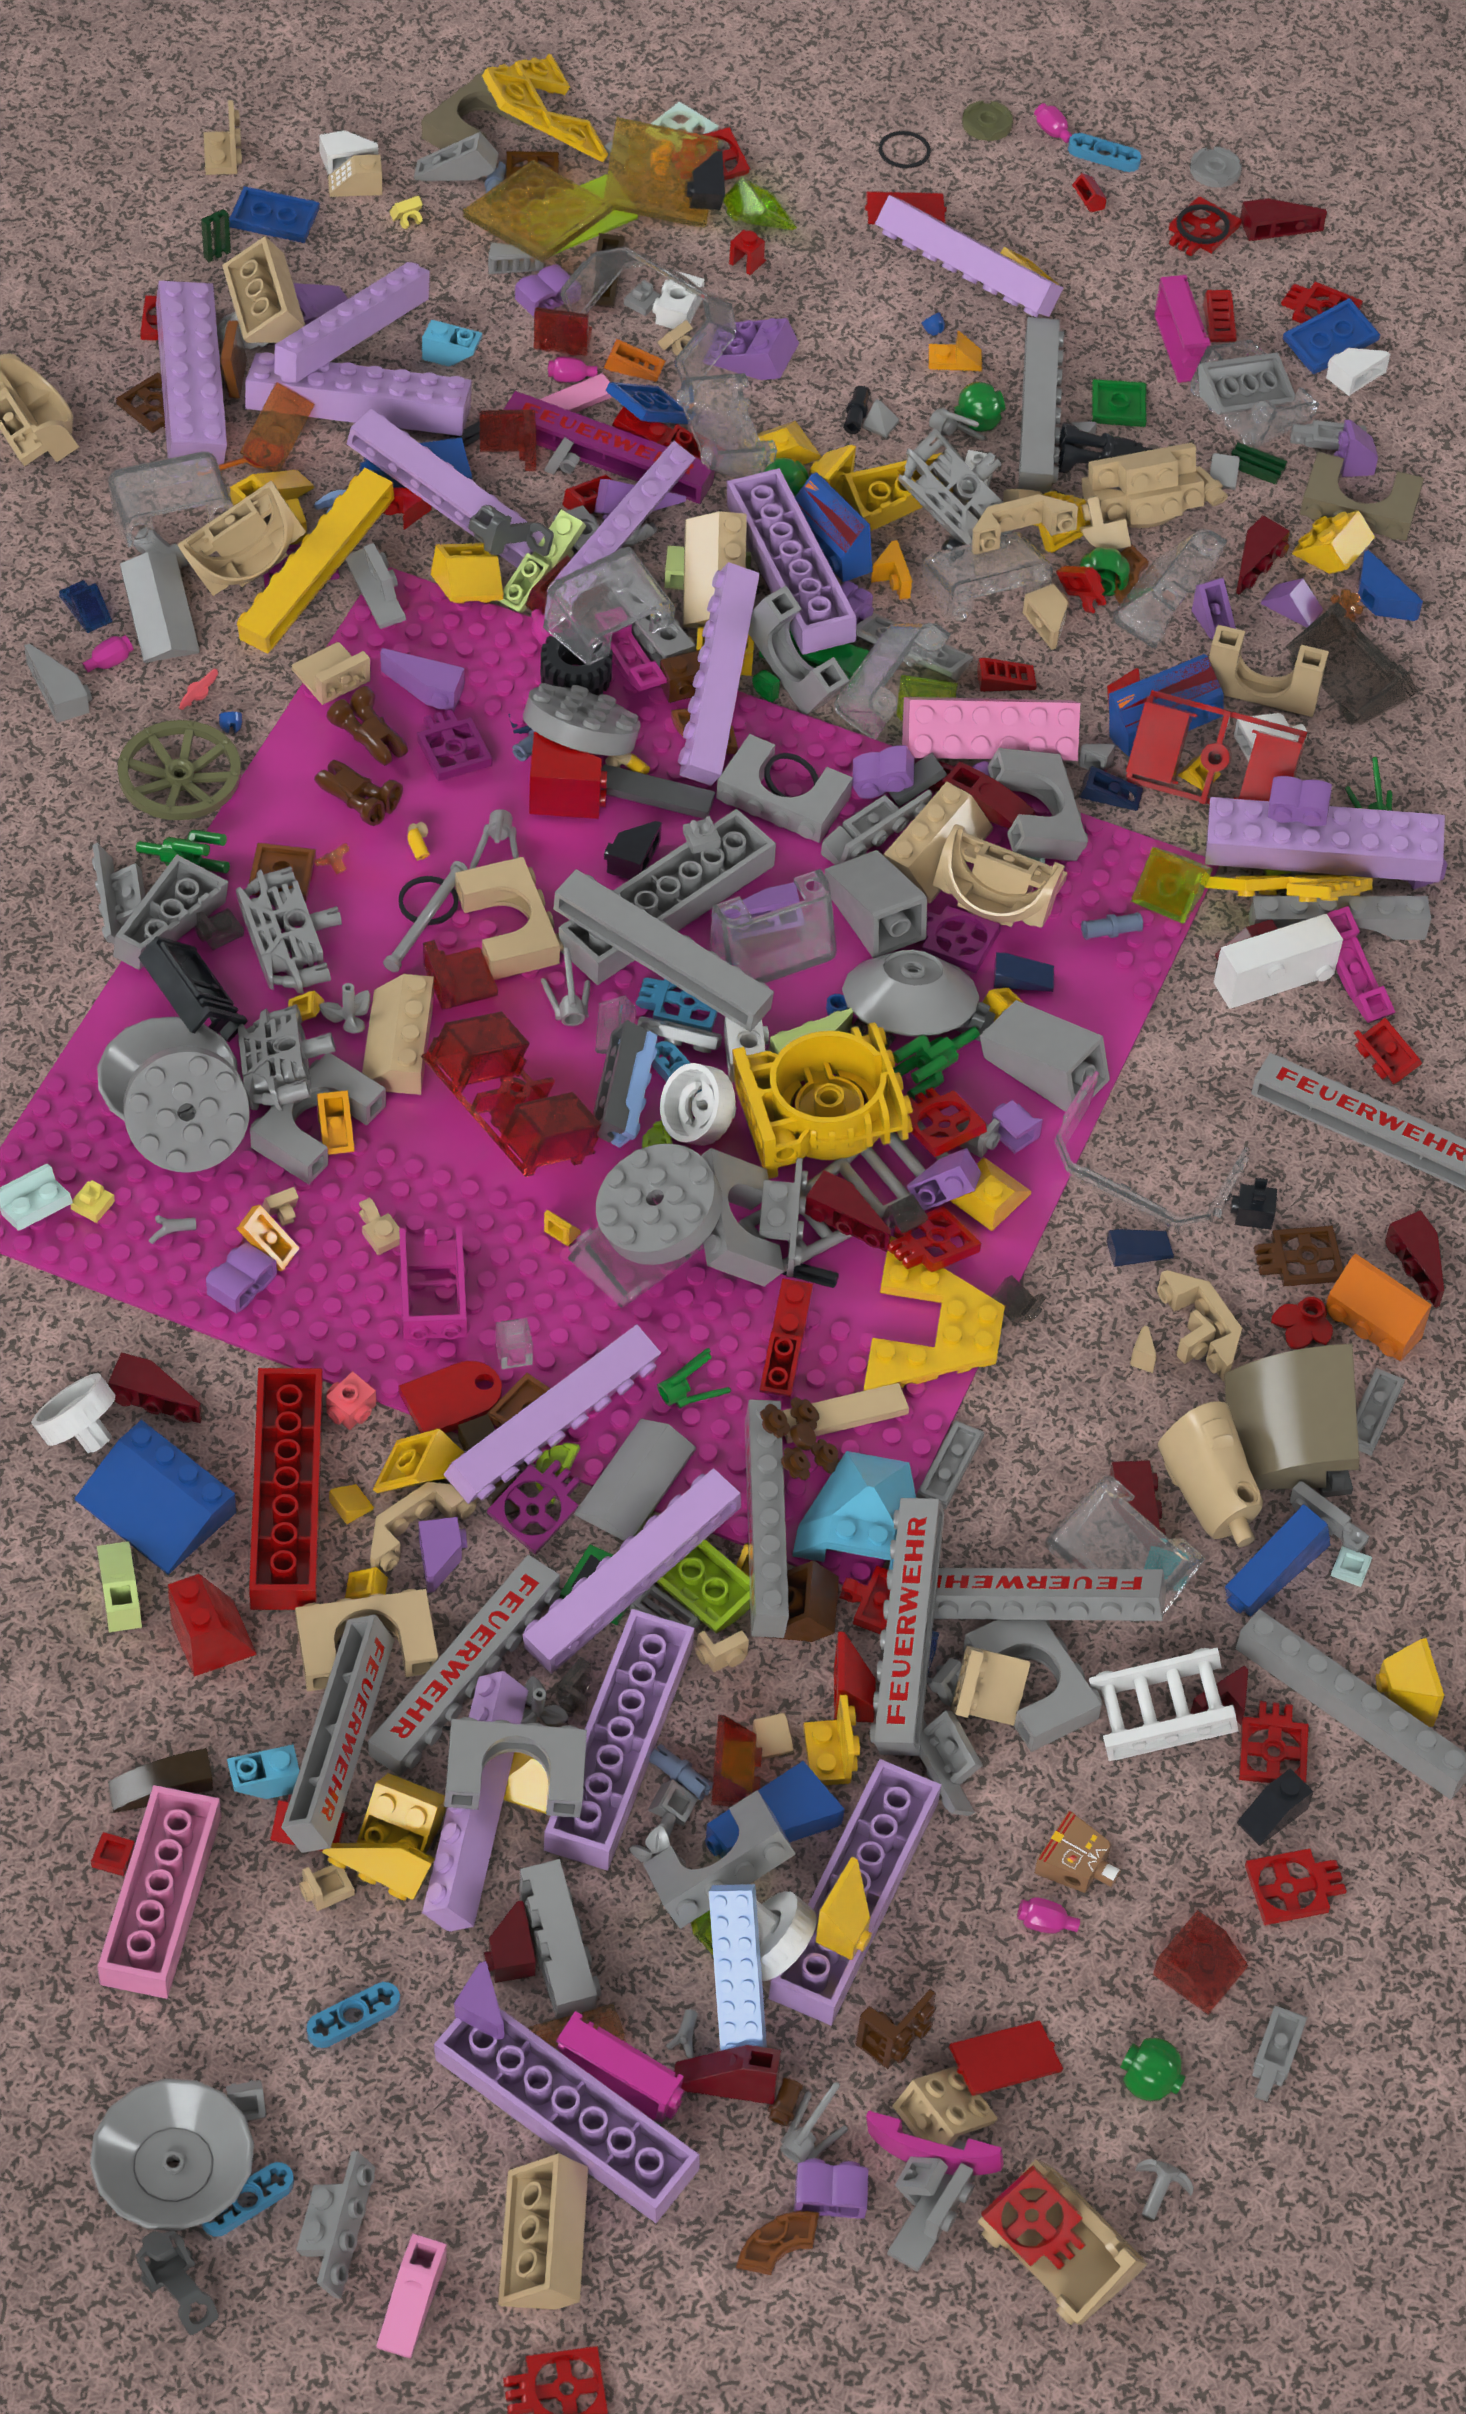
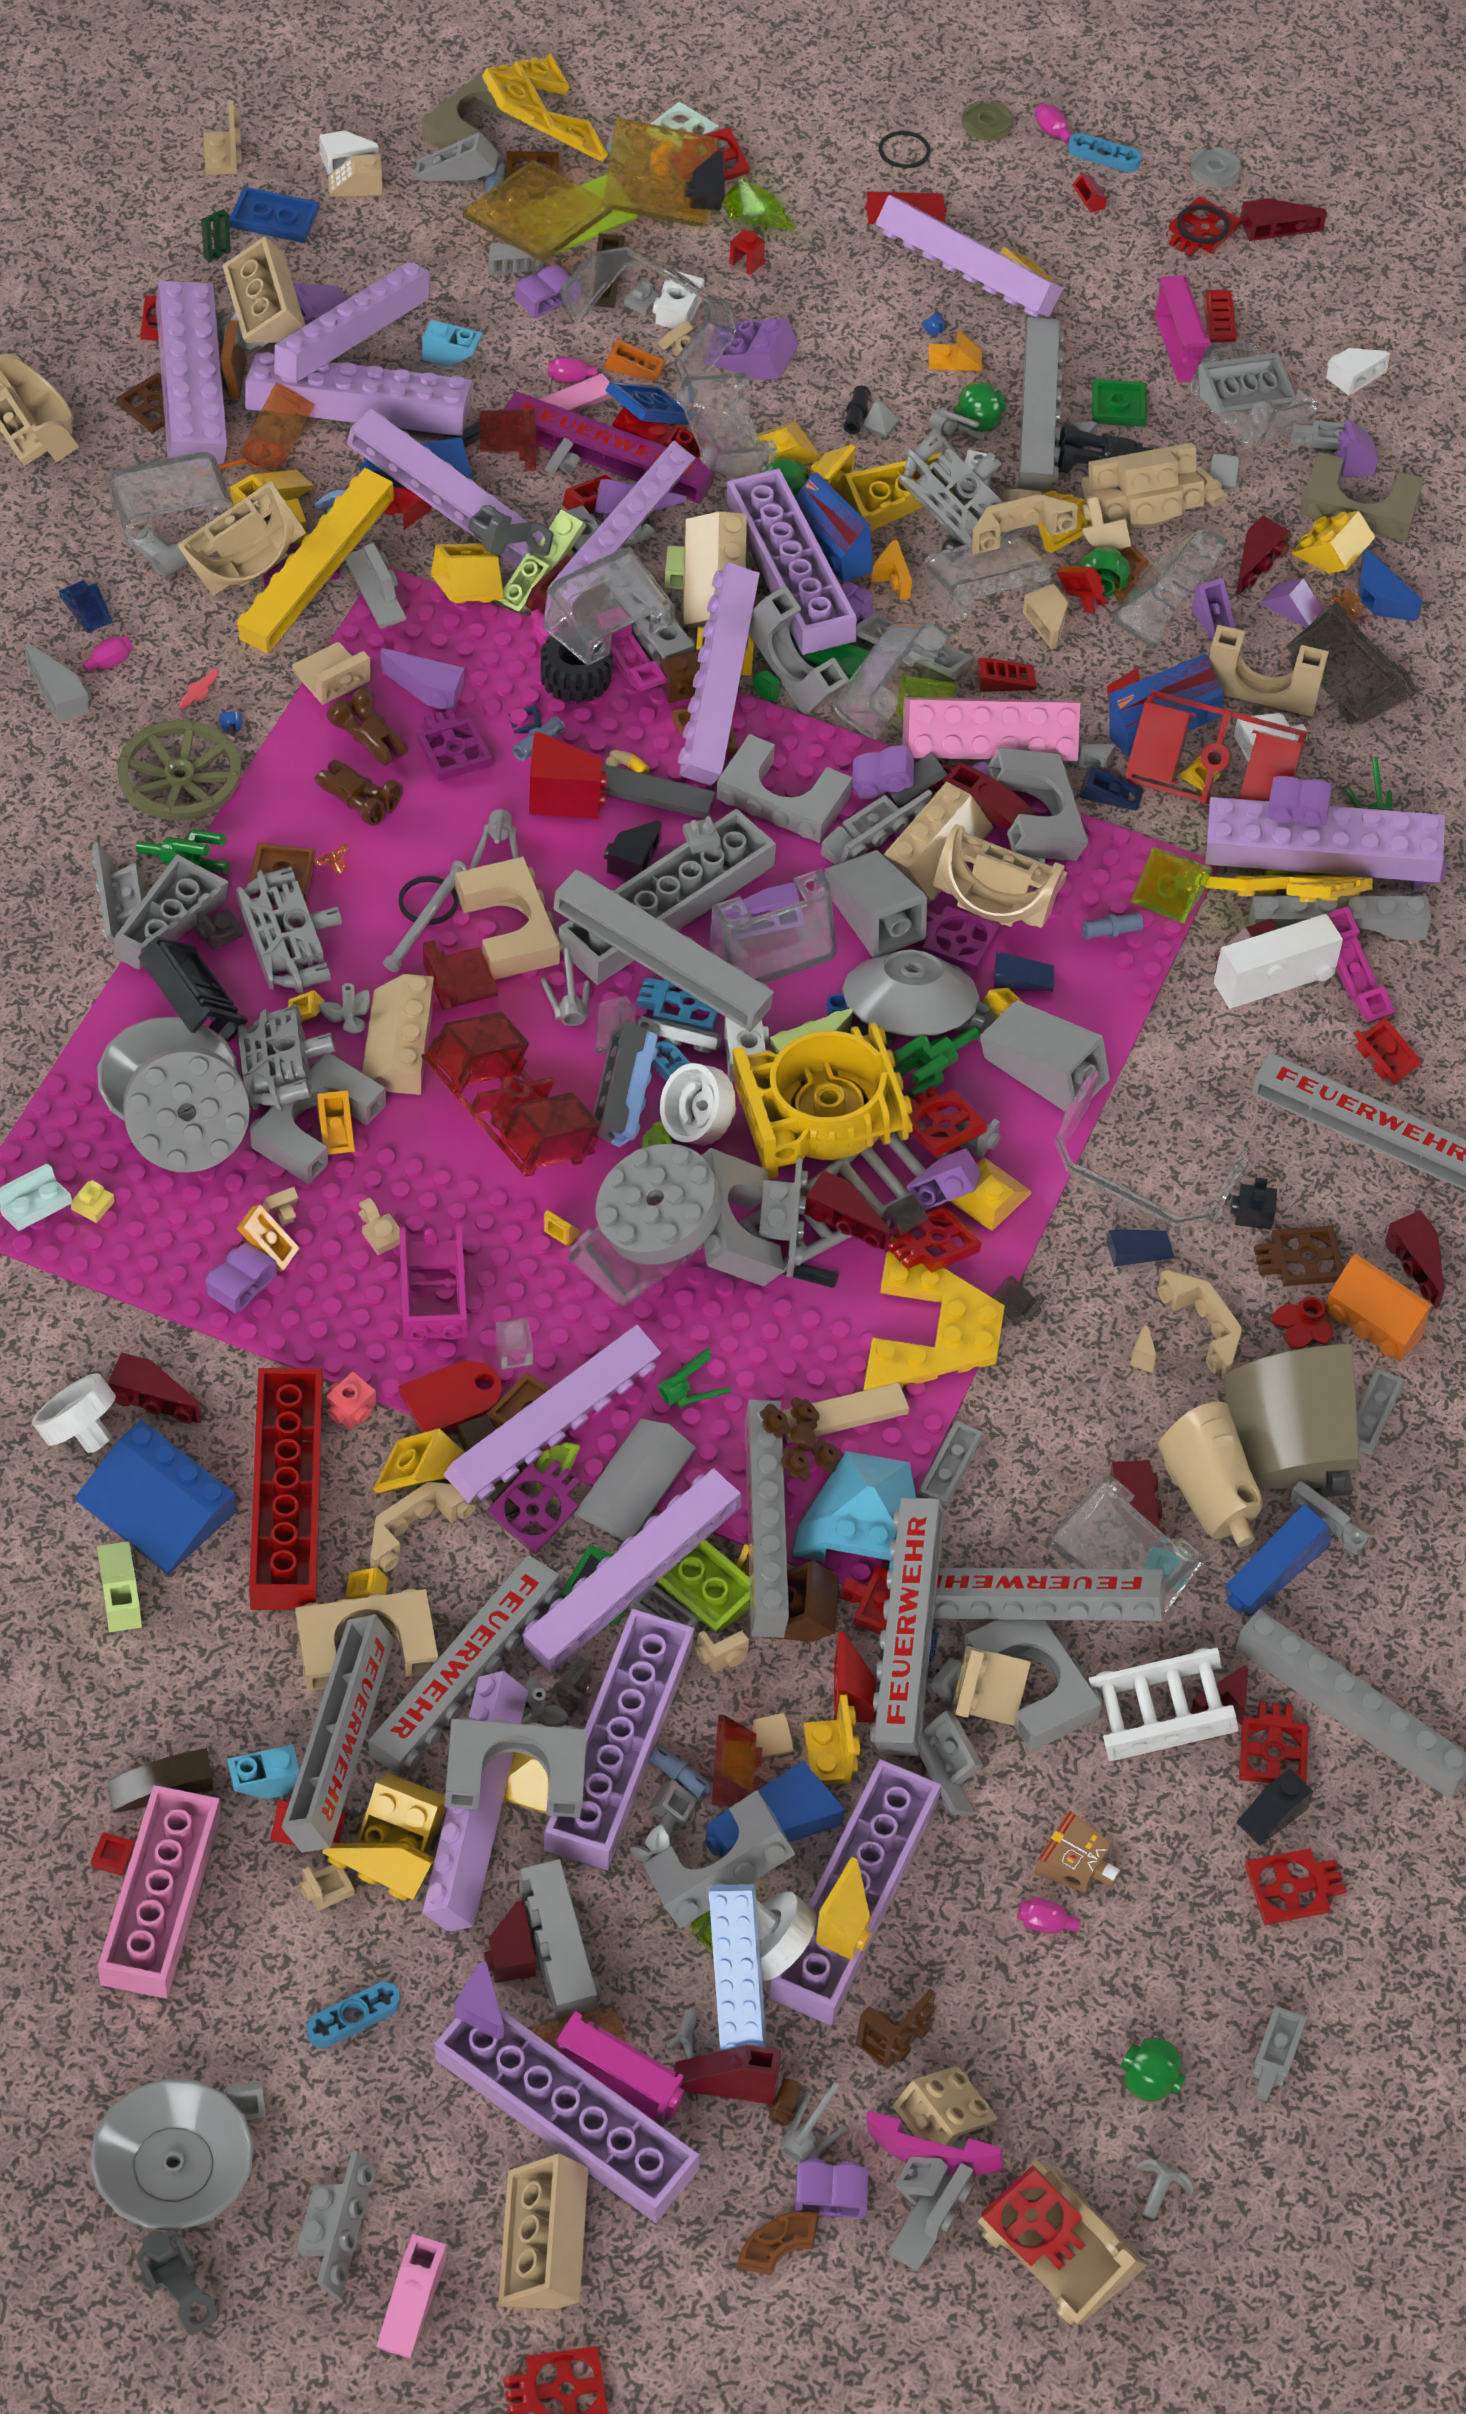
light grey slope [120,552,200,663] -> none
light grey bar [149,1215,196,1244] -> none
red slope [168,1574,257,1677] -> none
dark azure beam [202,2162,294,2237] -> none
yellow slope [329,1484,374,1524] -> none
light yellow tile [390,195,423,229] -> none
yellow arm [407,822,430,861] -> none
medium lavender slope [418,1517,467,1593] -> none
light grey piece [523,683,641,756] -> none
clear red bracket [534,307,592,356] -> none
red slope [759,1278,813,1398] -> none
black piece [764,753,819,797] -> none
red piece [949,2020,1063,2096] -> none
medium lavender window [992,1100,1043,1154] -> none
clear red slope [1153,1910,1248,2015] -> none
tan bracket [1177,1310,1216,1364] -> none
dark green tile [1231,442,1288,485] -> none
red piece [1281,282,1363,324] -> none
blue tile [1283,298,1380,375] -> none
light aqua tile [1331,1546,1372,1587] -> none
yellow slope [1376,1638,1445,1727] -> none

